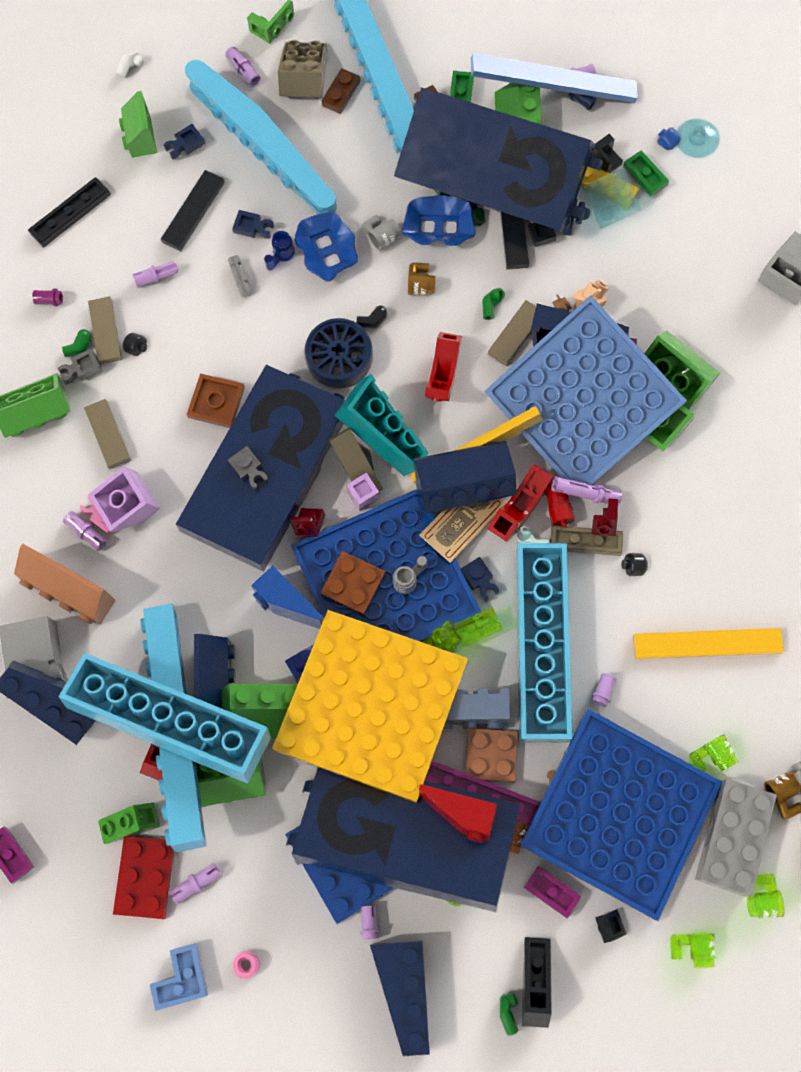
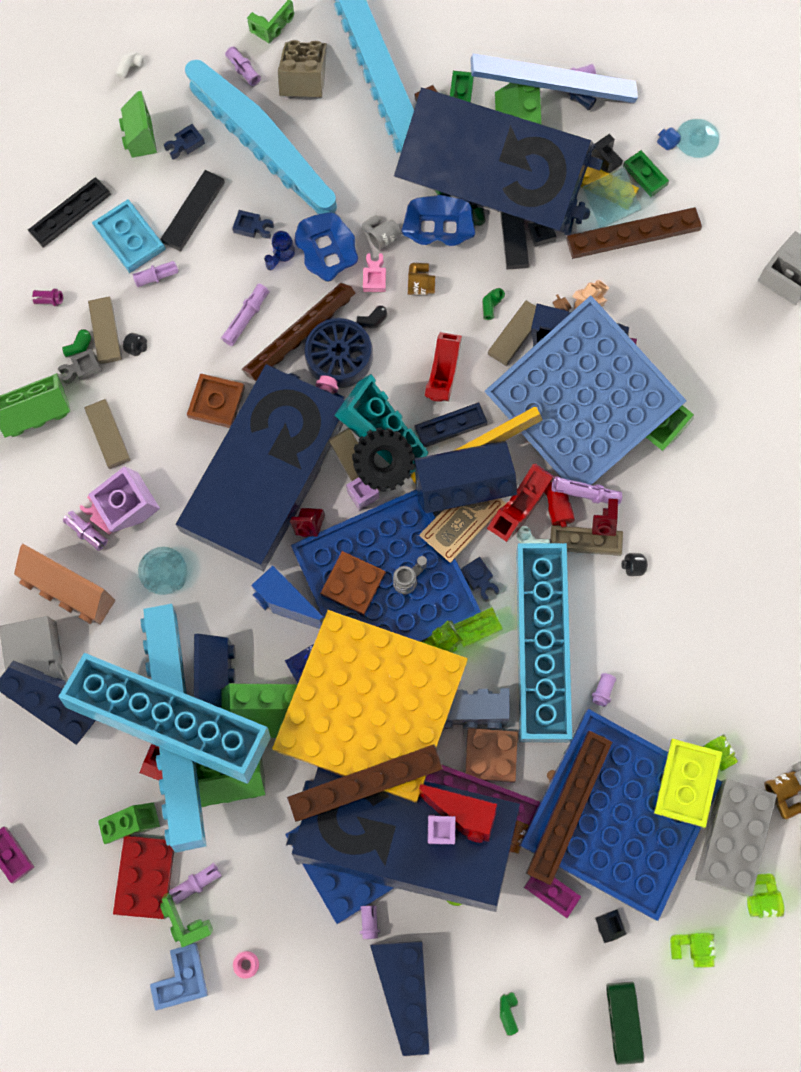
light grey axle [228,255,252,297] -> none
flat silver plate [228,446,269,491] -> none
reddish brown plate [321,68,360,114] -> none
black slope [522,937,552,1028] -> none
yellow tile [633,628,784,659] -> none
bright green slope [644,331,720,410] -> none
none -> medium azure tile [92,199,166,273]
none -> clear light blue tile [138,547,187,595]
none -> bright green bracket [160,892,213,948]
none -> lavender pin [221,284,270,346]
none -> reddish brown plate [242,283,356,381]
none -> reddish brown plate [287,744,443,822]
none -> bright pink plate [315,376,338,394]
none -> black tyre [352,428,415,492]
none -> bright pink plate [363,253,386,292]
none -> dark blue tile [414,402,488,447]
none -> lavender panel [428,815,455,844]
none -> reddish brown plate [526,731,612,885]
none -> reddish brown plate [566,207,702,259]
none -> dark green beam [606,981,644,1065]
none -> neon yellow tile [654,738,722,828]

